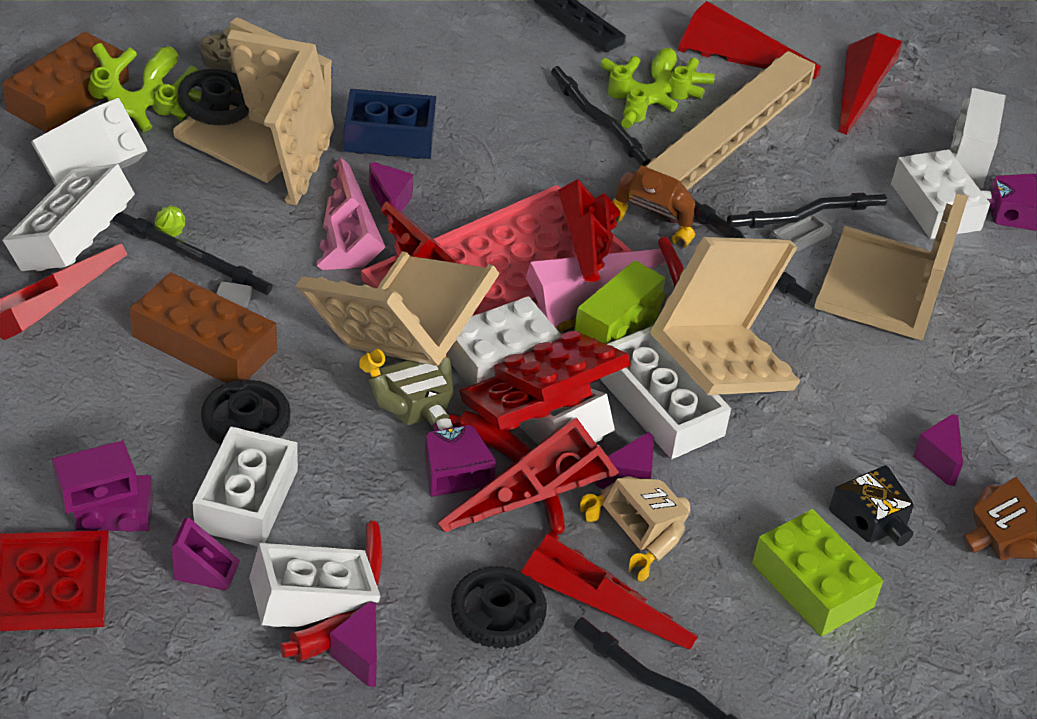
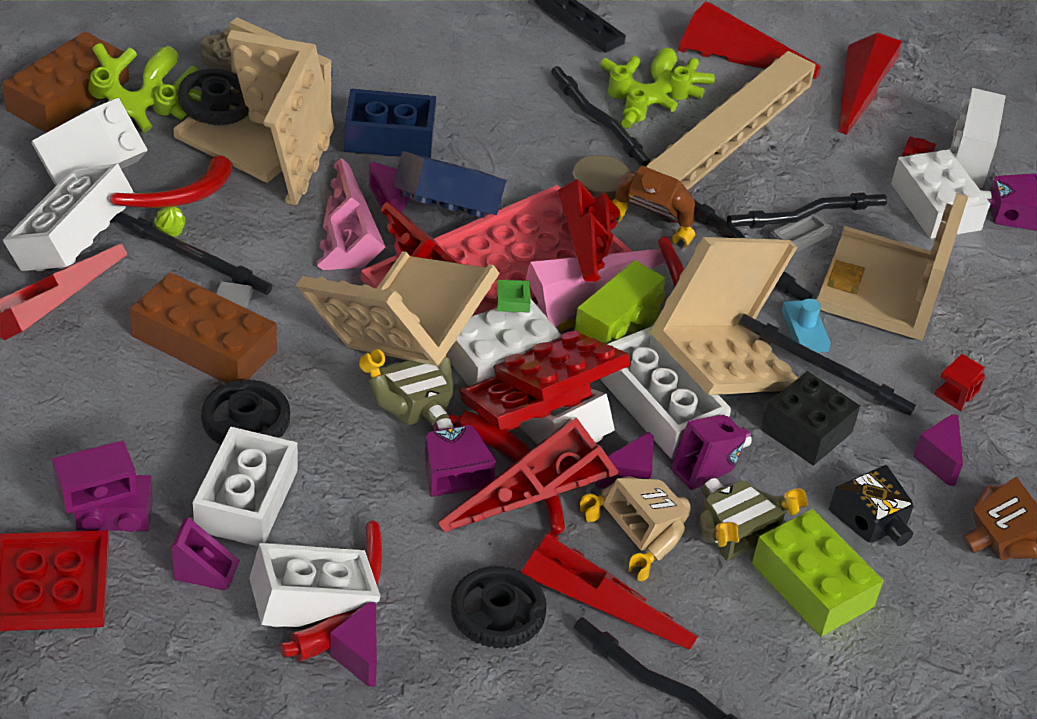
none -> red animal [110,155,232,208]
none -> dark blue brick [393,151,507,218]
none -> bright green plate [496,280,531,312]
none -> dark tan tile [572,155,630,199]
none -> magenta torso [671,415,752,491]
none -> torso [699,478,808,561]
none -> black bar [738,313,916,416]
none -> pearl dark grey brick [761,371,860,466]
none -> medium azure tile [781,299,831,353]
none -> clear yellow tile [827,260,865,295]
none -> red plate [902,136,936,157]
none -> red window [934,354,985,411]

